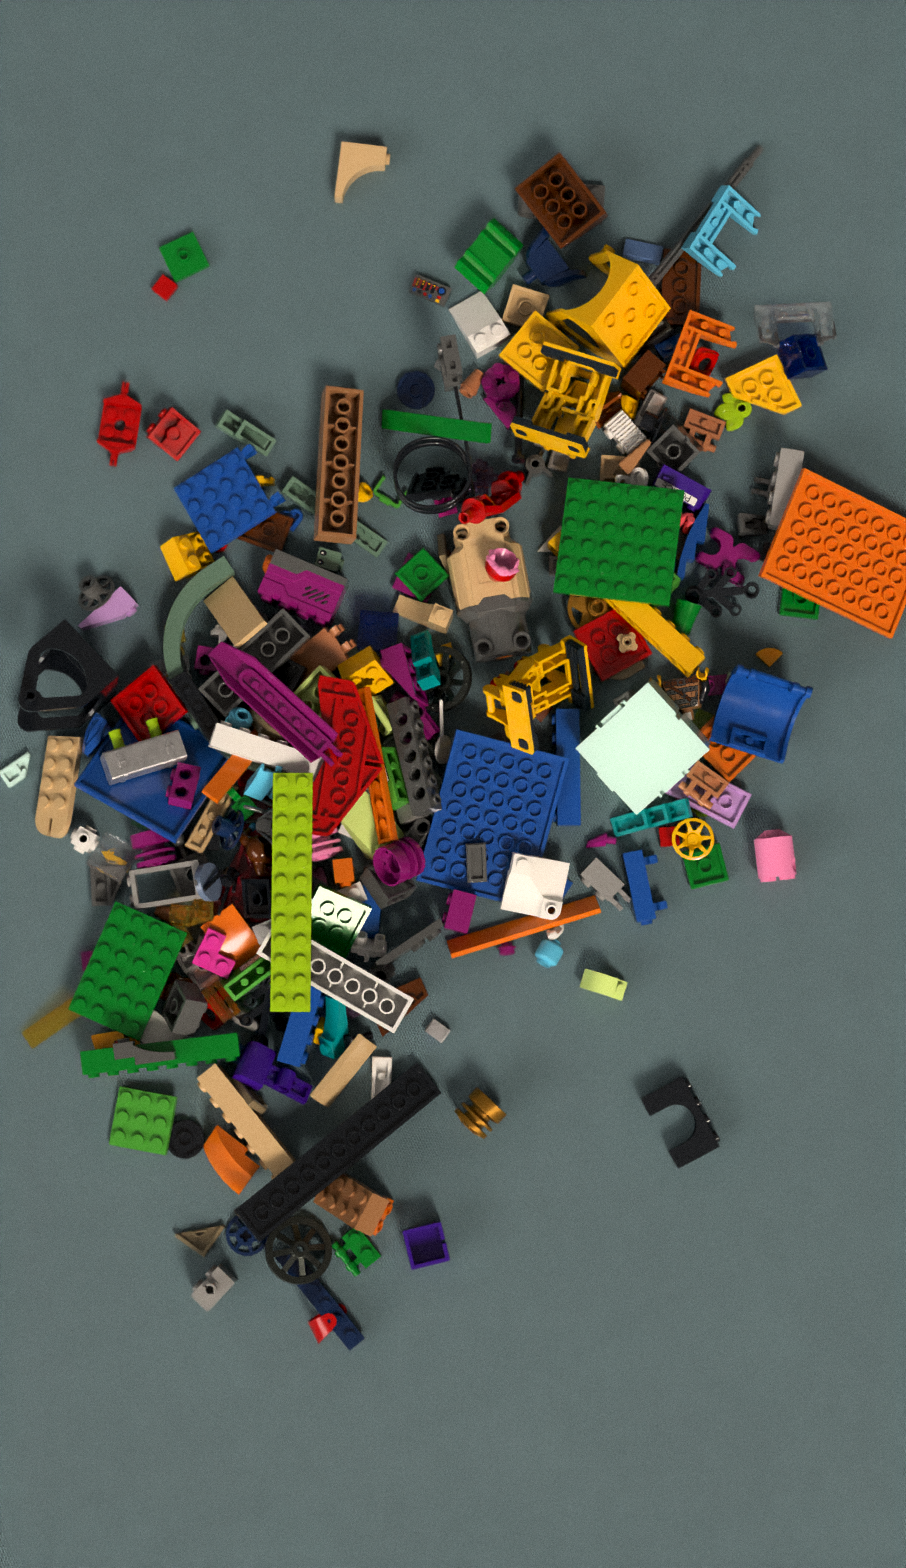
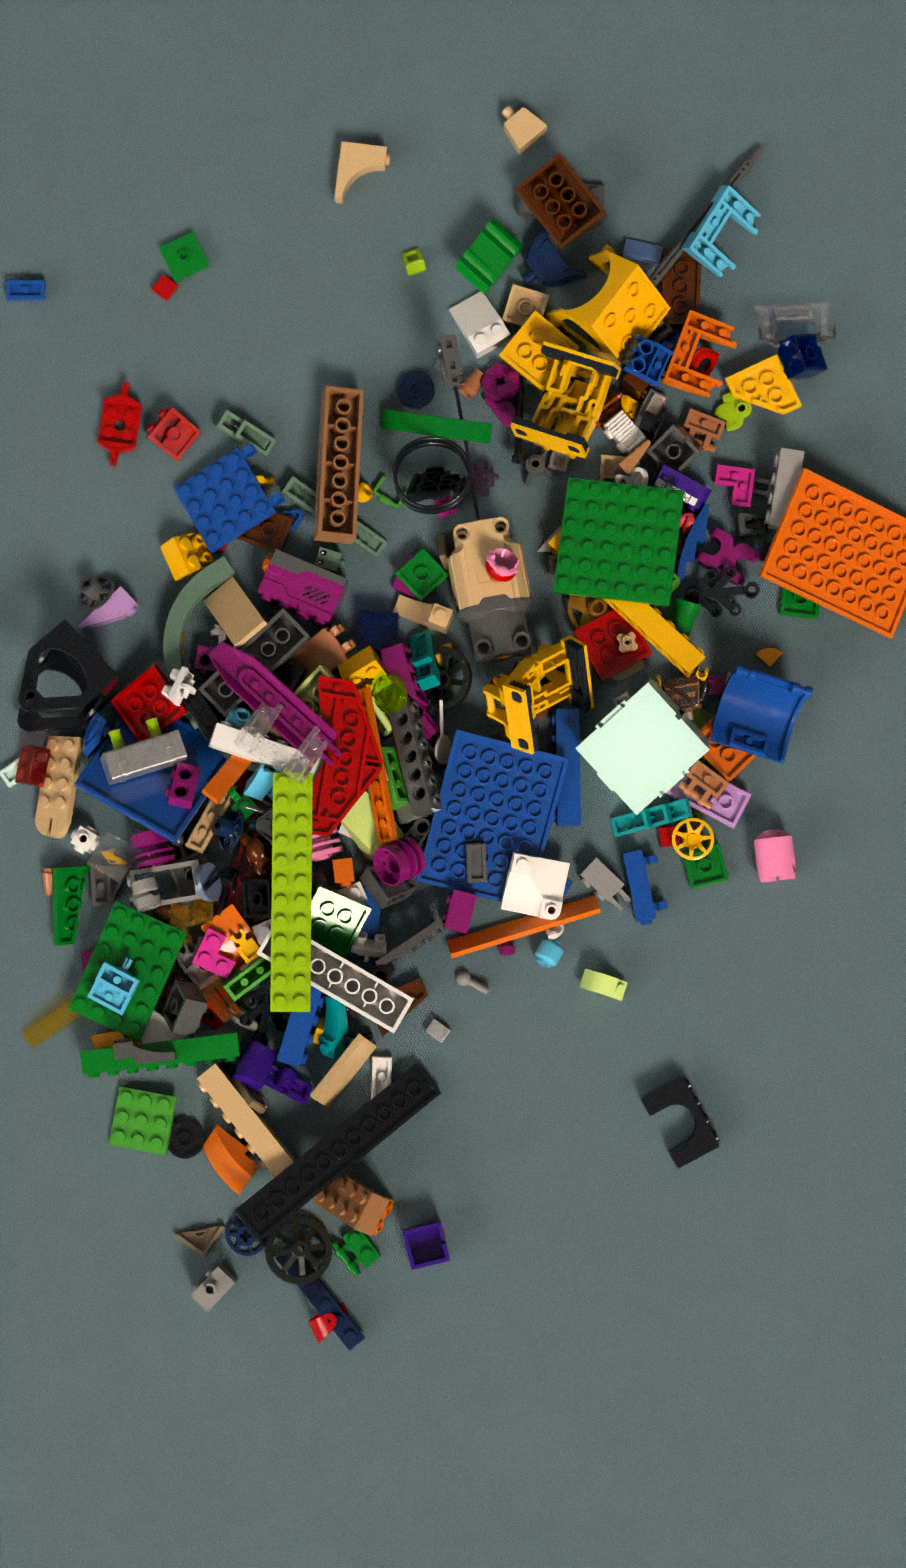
tile [409,274,452,307] -> none
pearl gold wheel [454,1087,507,1139] -> none
red plate [458,471,525,524] -> none
magenta bar [586,832,617,848] -> none
none -> blue plate [6,280,46,301]
none -> clear red brick [15,745,51,787]
none -> nougat cone [41,867,53,895]
none -> green wing [53,865,90,946]
none -> medium azure plate [87,957,141,1015]
none -> light grey wheel [130,877,162,911]
none -> white hips [162,666,197,706]
none -> yellow plate [230,928,259,964]
none -> clear wedge [233,703,328,785]
none -> clear neon green tile [372,674,408,713]
none -> lime slope [401,248,426,276]
none -> light grey bar [456,970,491,995]
none -> tan torso [502,106,547,155]
none -> blue slope [620,334,674,387]
none -> dark pink plate [714,464,755,509]

